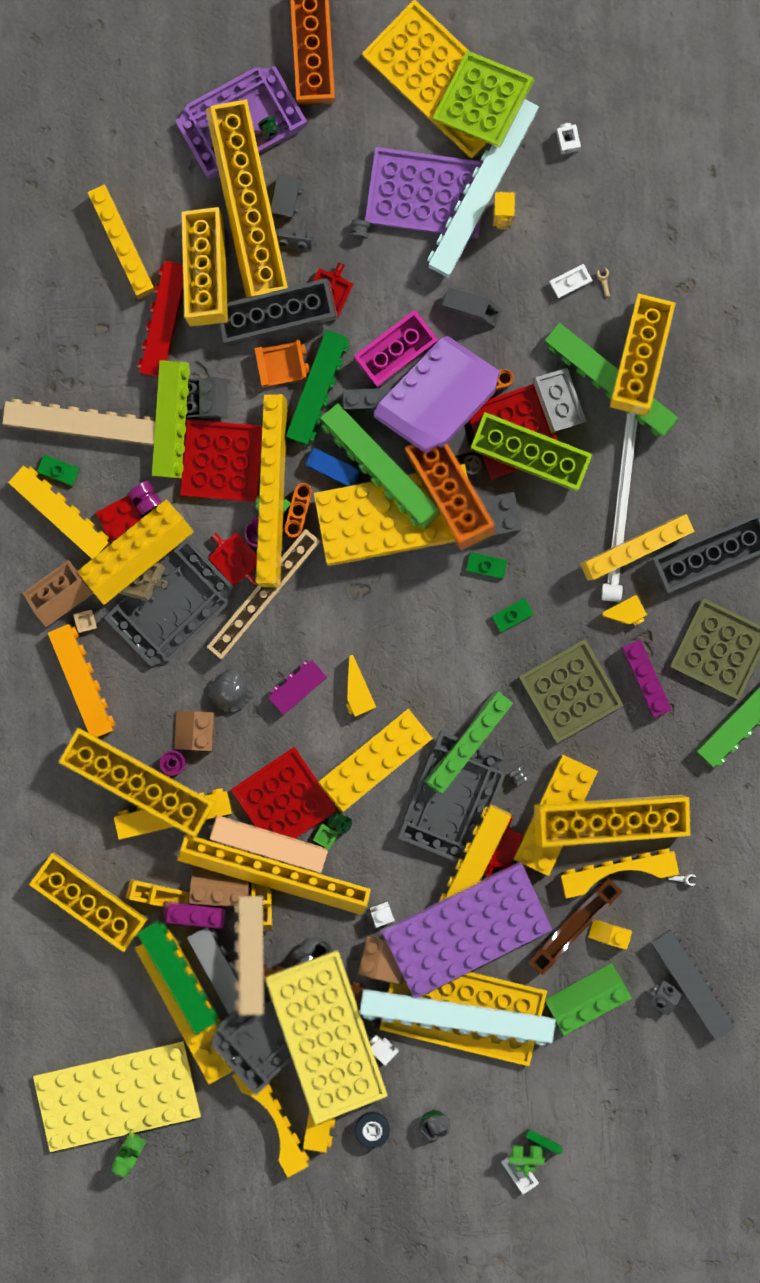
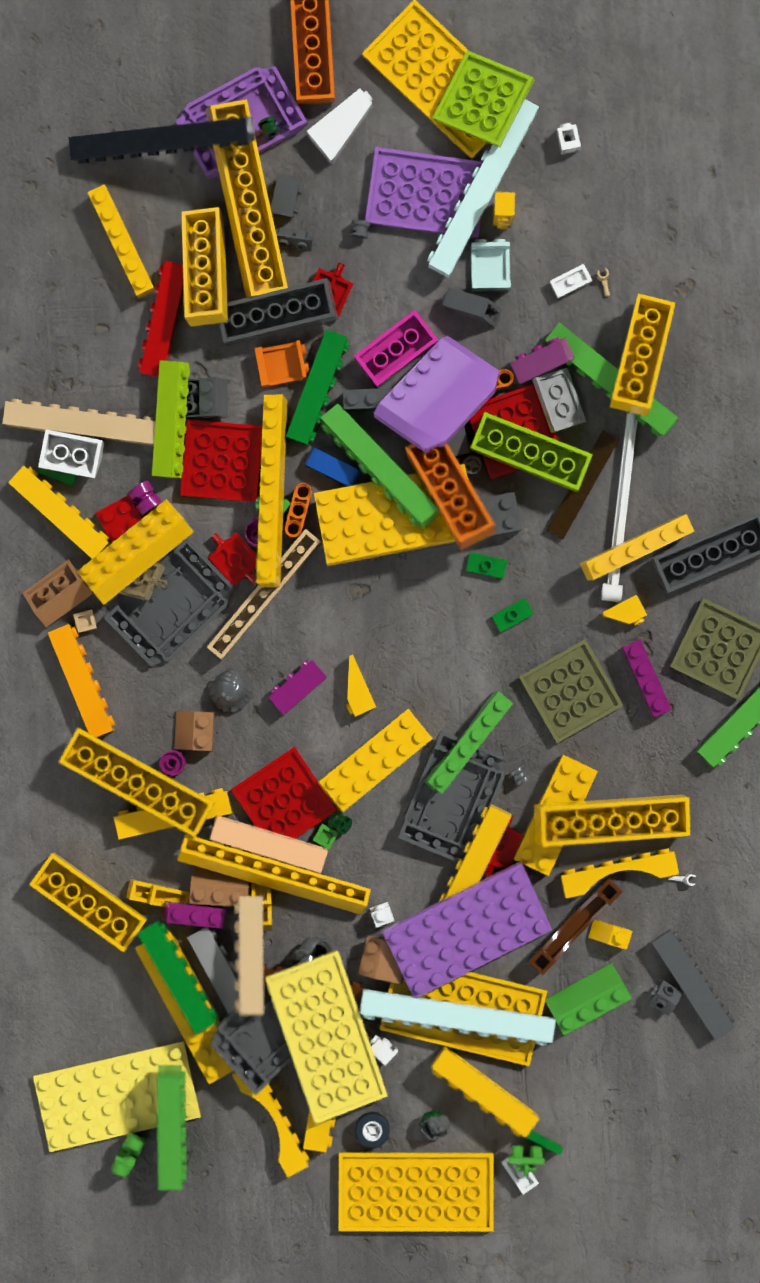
none -> white slope [38,430,104,478]
none -> black brick [68,117,255,164]
none -> bright green brick [157,1065,187,1190]
none -> white slope [307,89,373,164]
none -> yellow plate [339,1152,494,1232]
none -> yellow brick [431,1046,539,1138]
none -> light aqua panel [471,239,511,291]
none -> magenta brick [510,337,575,384]
none -> dark brown tile [547,430,619,539]

